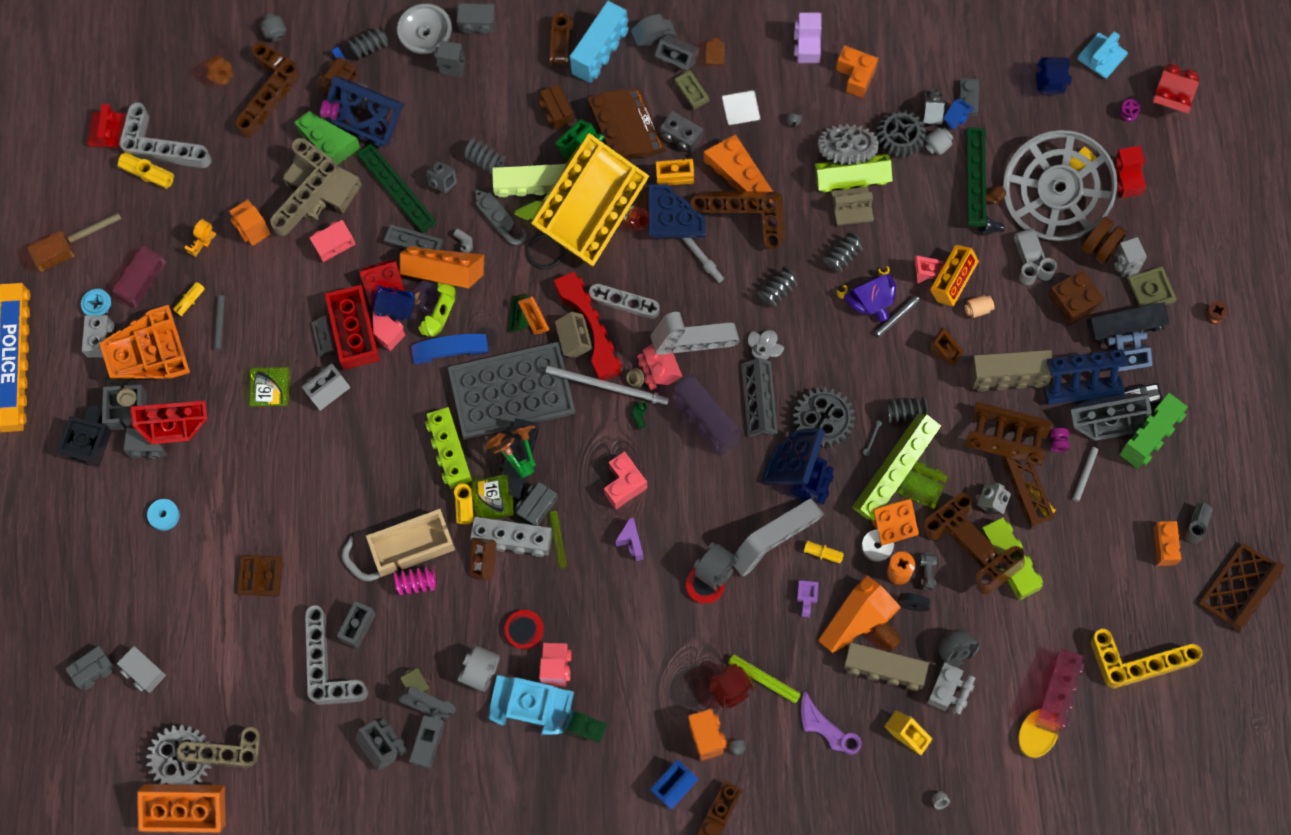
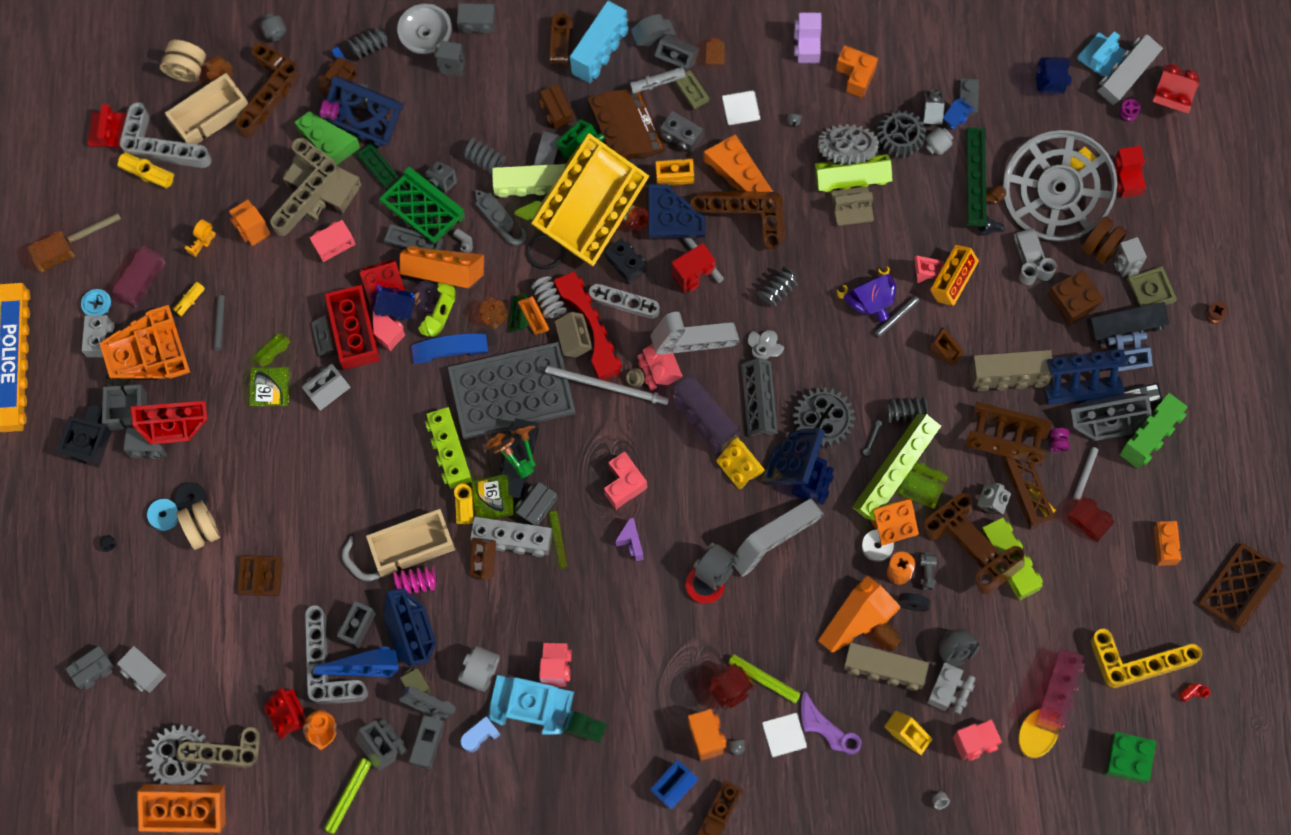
dark tan plate [117,387,136,406] -> none
tile [505,610,544,650] -> none
dark green arm [631,400,648,430] -> none
medium lavender plate [797,580,819,617] -> none
yellow axle [804,540,844,563] -> none
dark grey piece [823,232,863,273] -> none
light nougat brick [964,295,994,318] -> none
dark grey piece [1185,503,1213,544] -> none
none -> black hinge [99,535,117,552]
none -> tan wheel [160,40,206,82]
none -> tan piece [165,73,248,145]
none -> black piece [175,482,208,514]
none -> tan wheel [176,500,220,550]
none -> clear neon green plate [252,333,291,367]
none -> red bracket [264,688,307,740]
none -> orange hair [303,709,337,750]
none -> blue wedge [312,647,398,678]
none -> lime axle [324,758,371,834]
none -> green fence [379,167,465,244]
none -> dark blue wedge [384,589,436,667]
none -> light blue leg [461,717,500,752]
none -> clear orange brick [479,297,507,329]
none -> light grey piece [531,276,567,319]
none -> flat silver slope [534,131,561,166]
none -> black brick [604,238,646,284]
none -> light grey pin [630,67,686,94]
none -> red brick [672,243,716,294]
none -> yellow bracket [716,438,765,489]
none -> white sticker [763,713,807,757]
none -> coral brick [952,720,1002,761]
none -> clear red brick [1067,497,1115,542]
none -> light grey brick [1097,34,1163,105]
none -> green brick [1105,732,1156,784]
none -> red arm [1179,683,1211,703]

